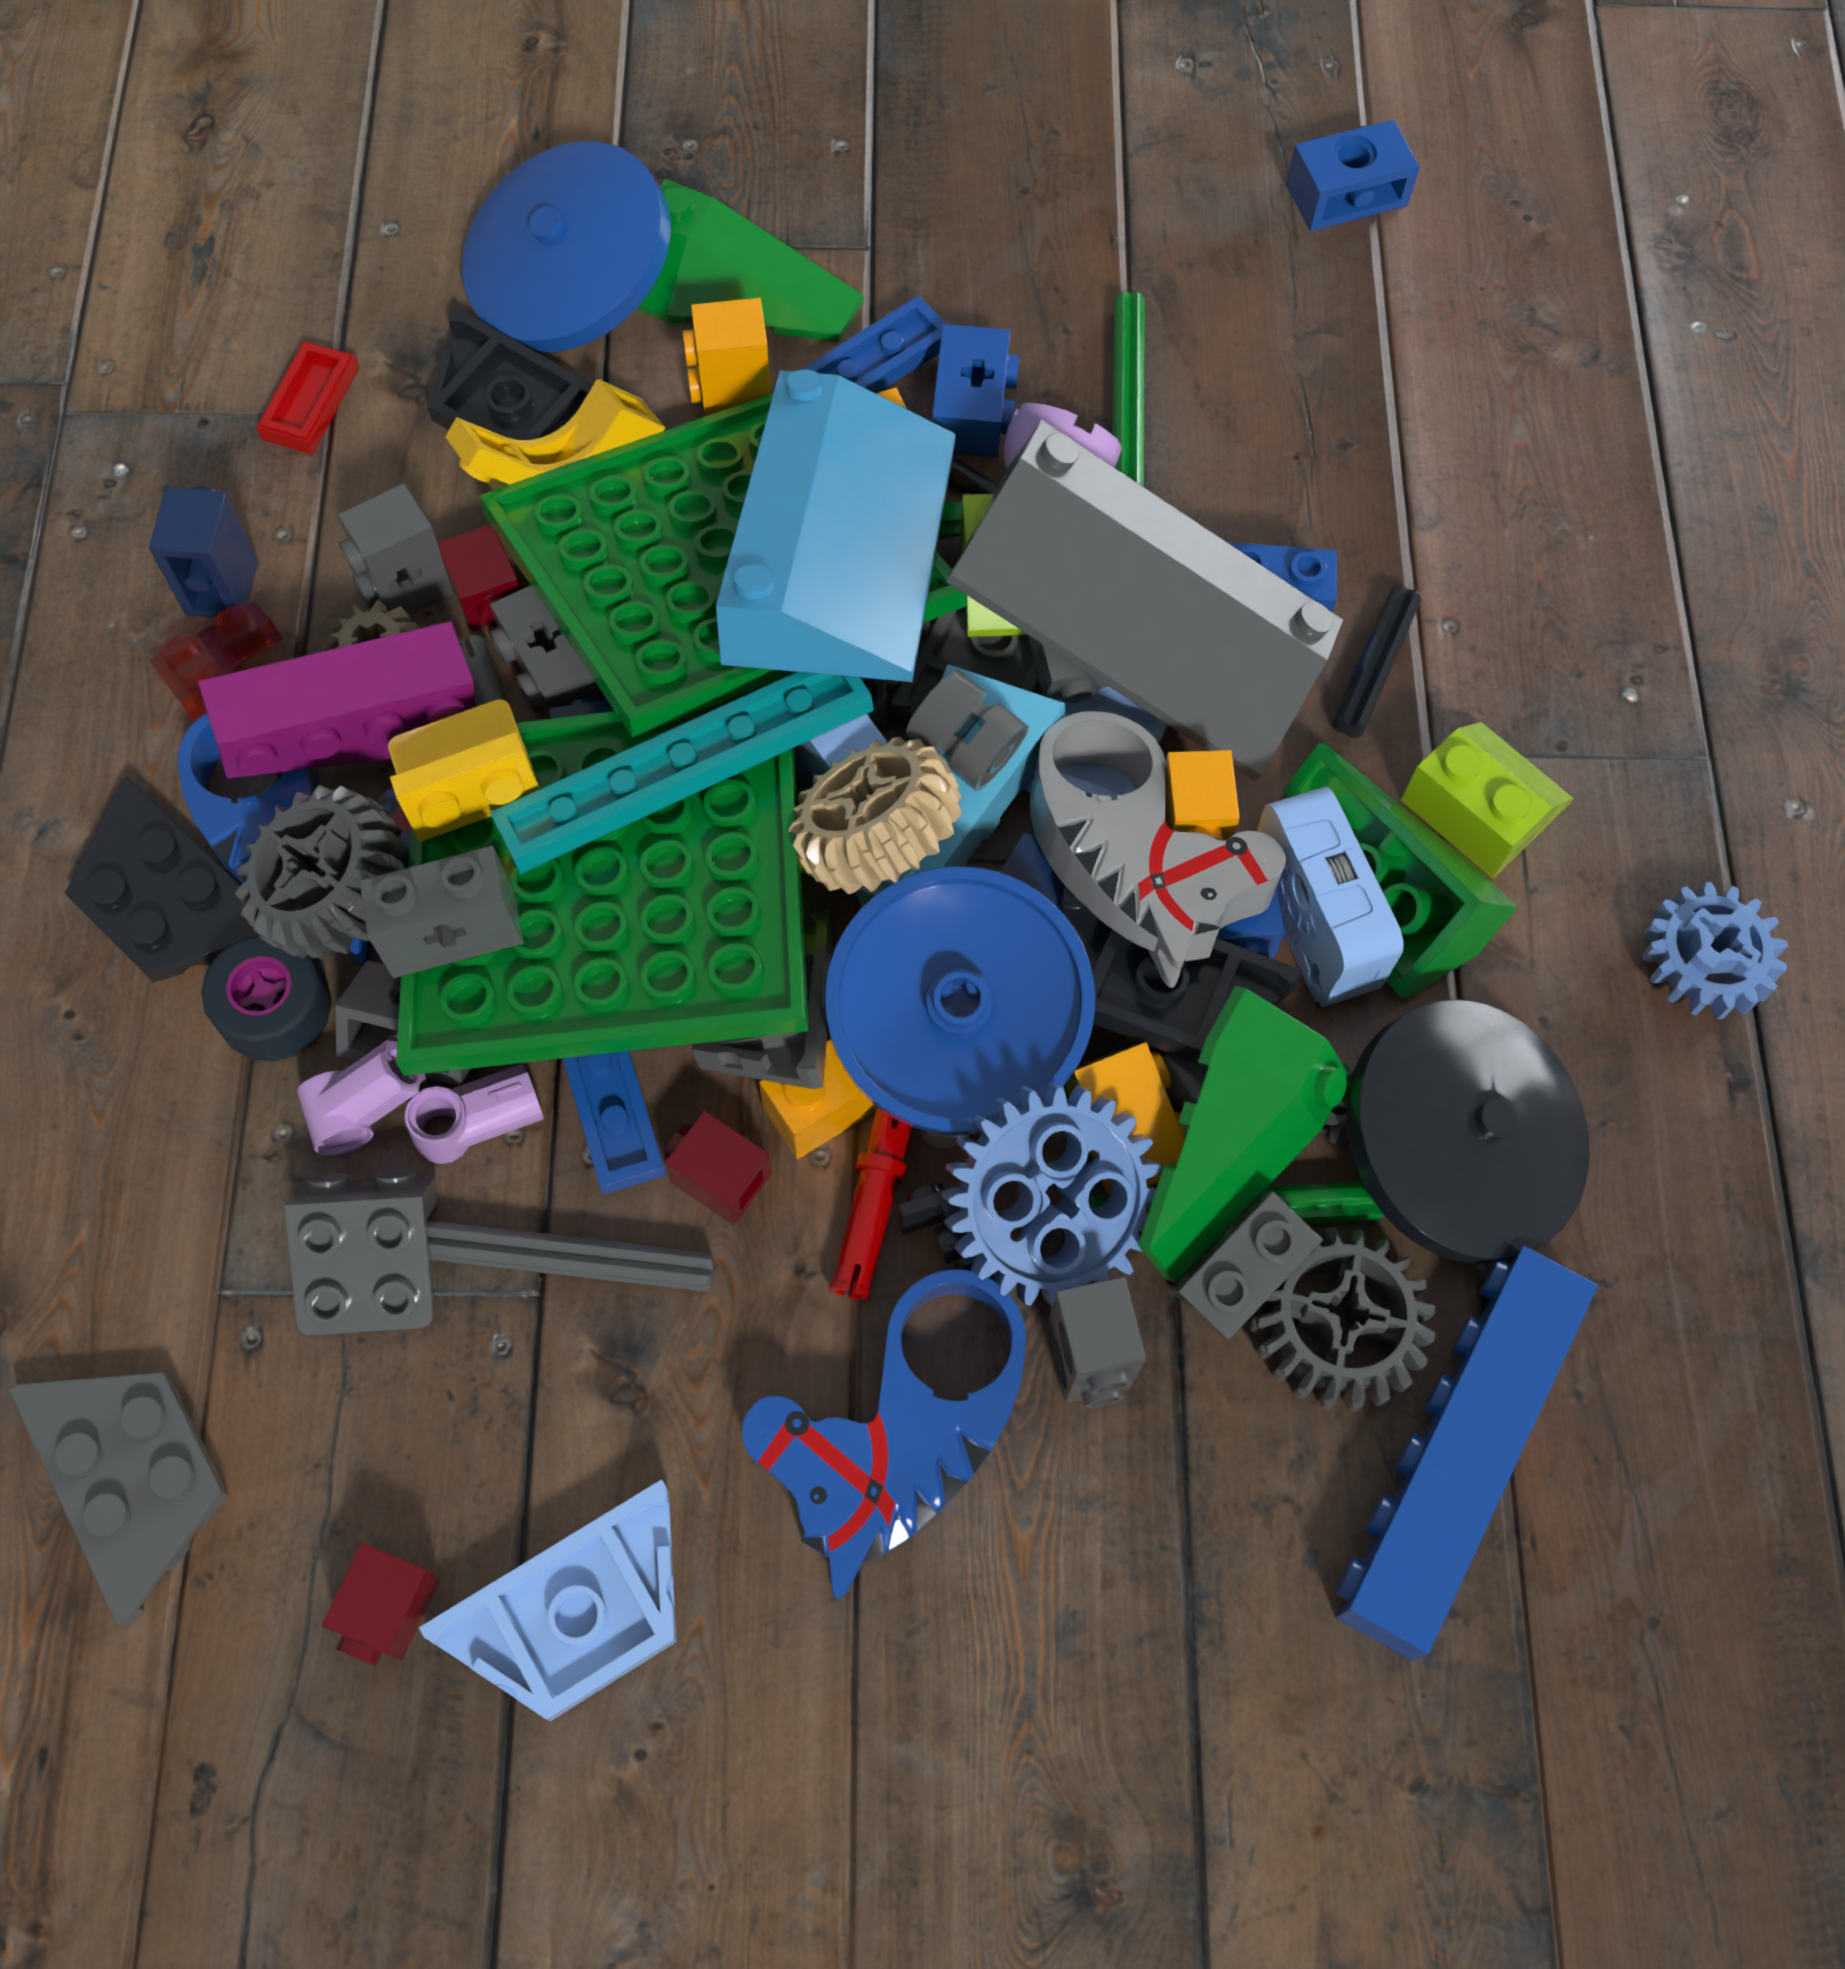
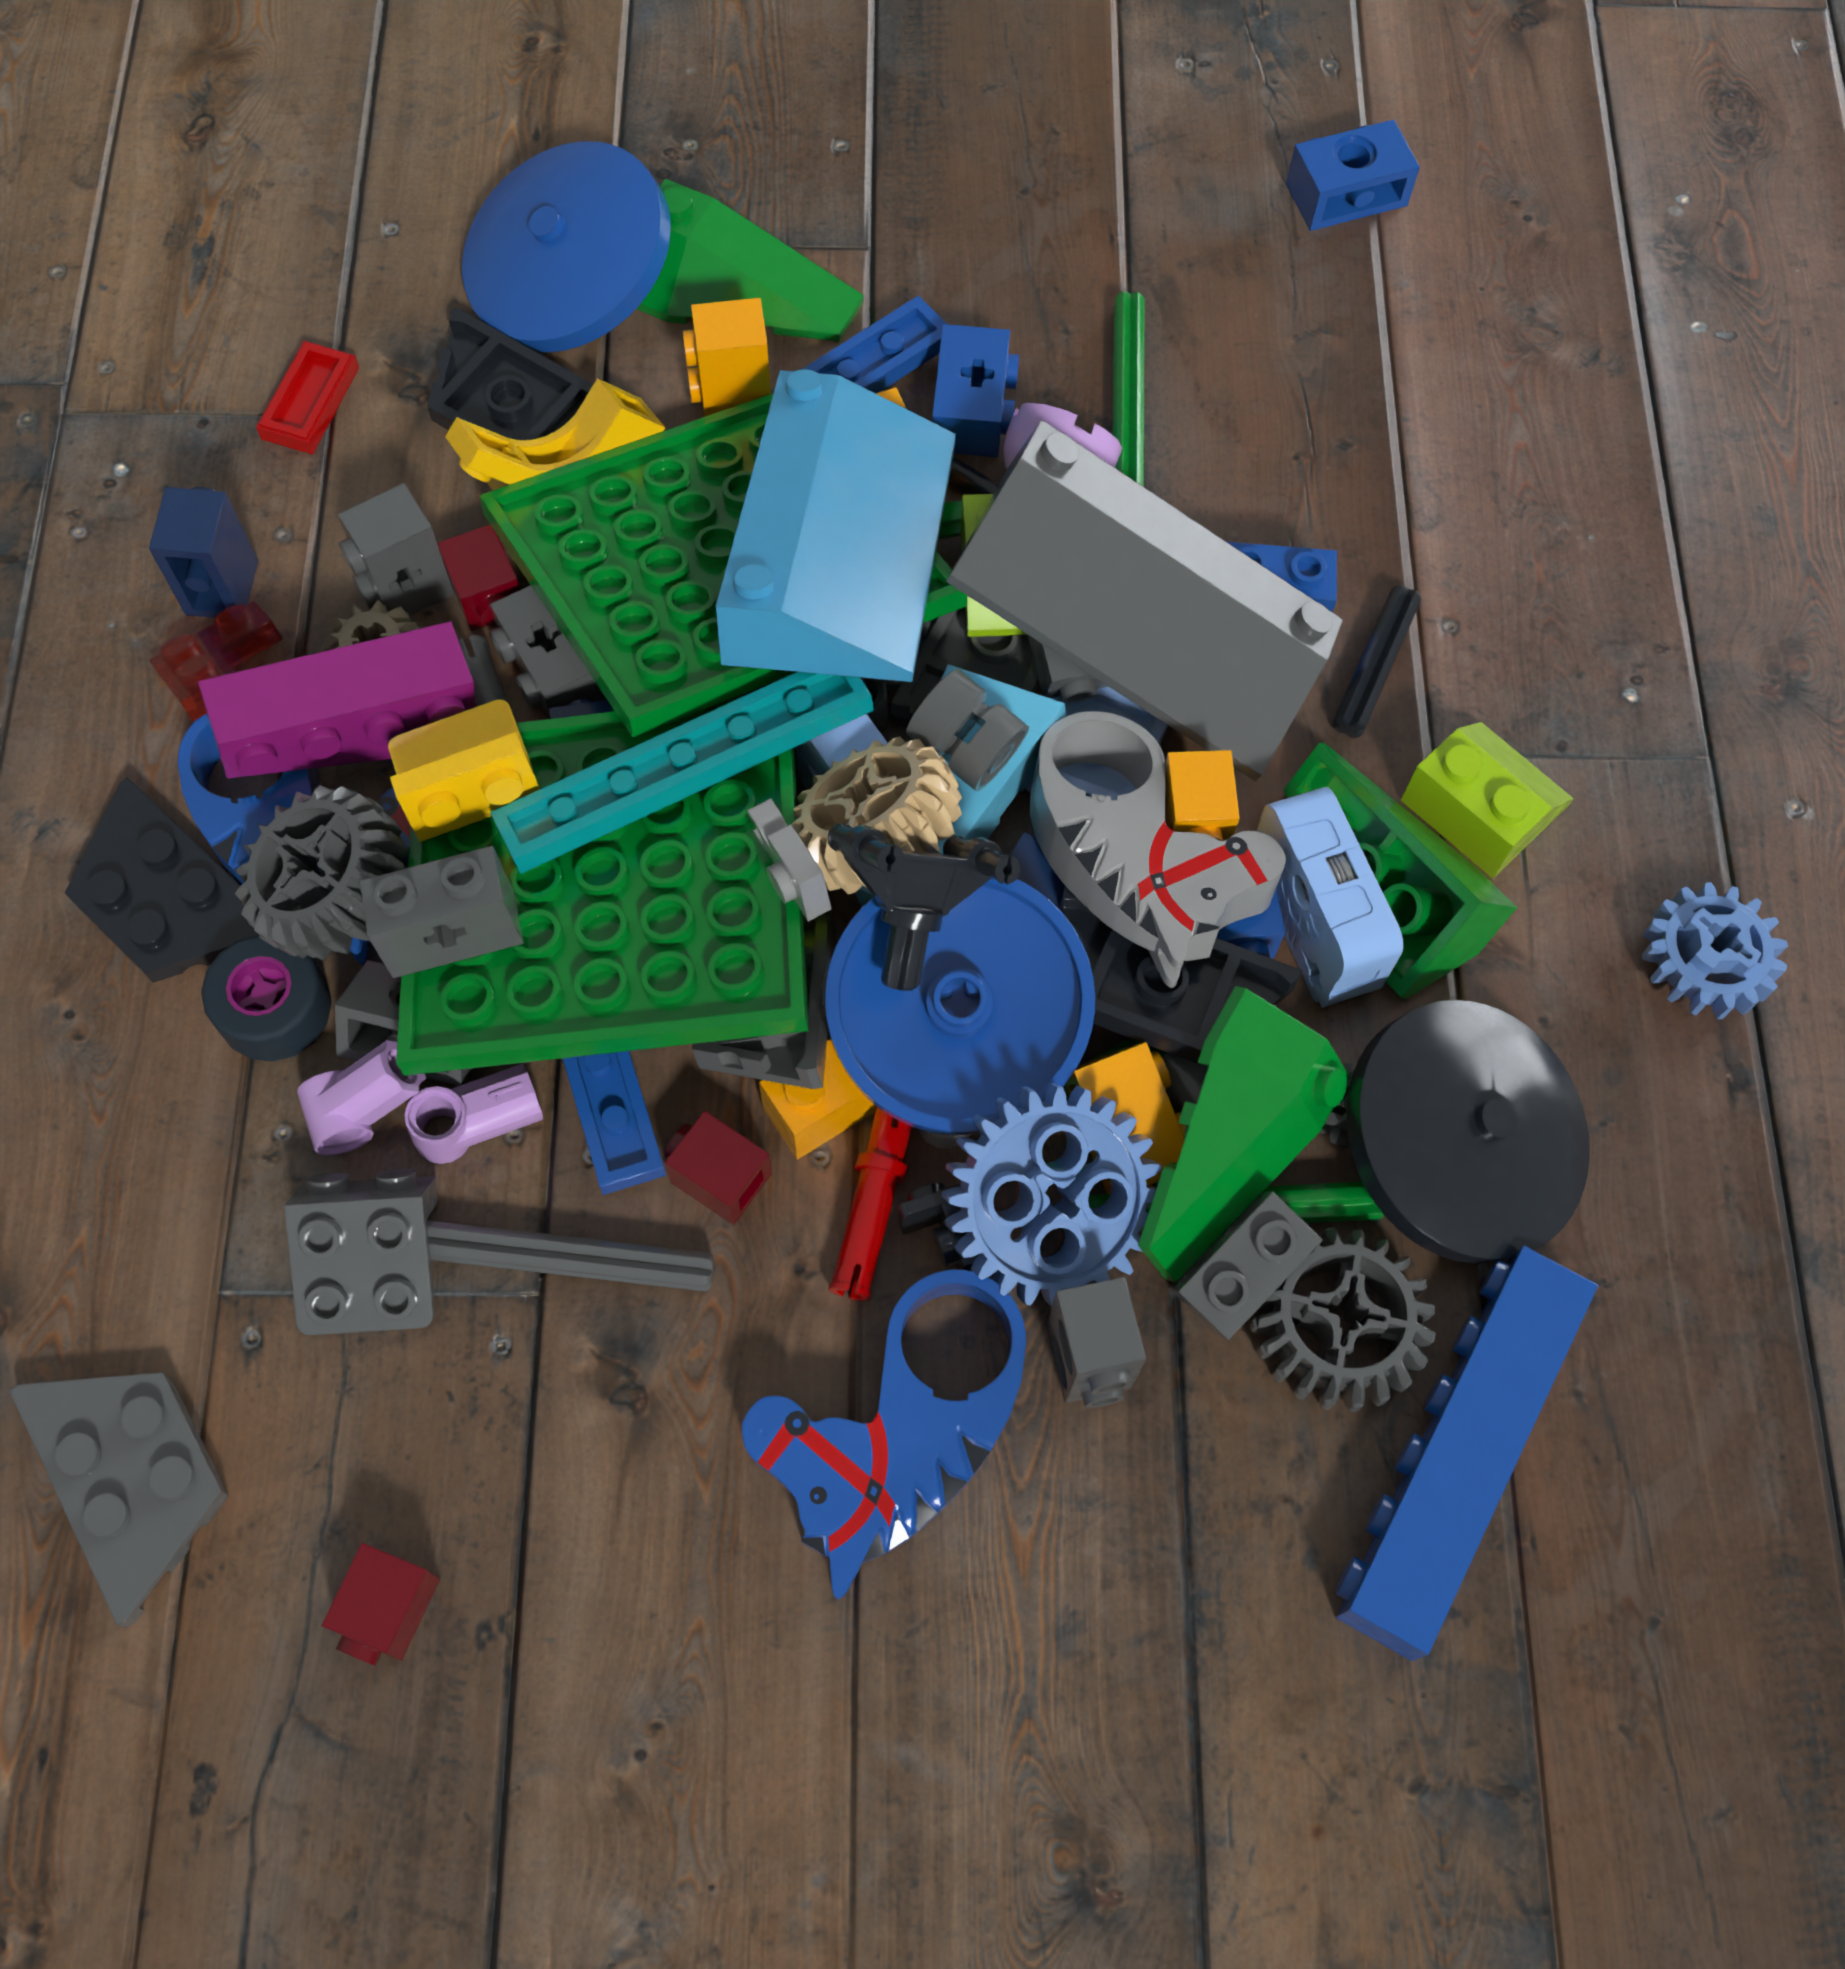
light blue wing [419,1479,677,1721] -> none
none -> light grey plate [747,799,832,921]
none -> black axle [828,823,1020,991]

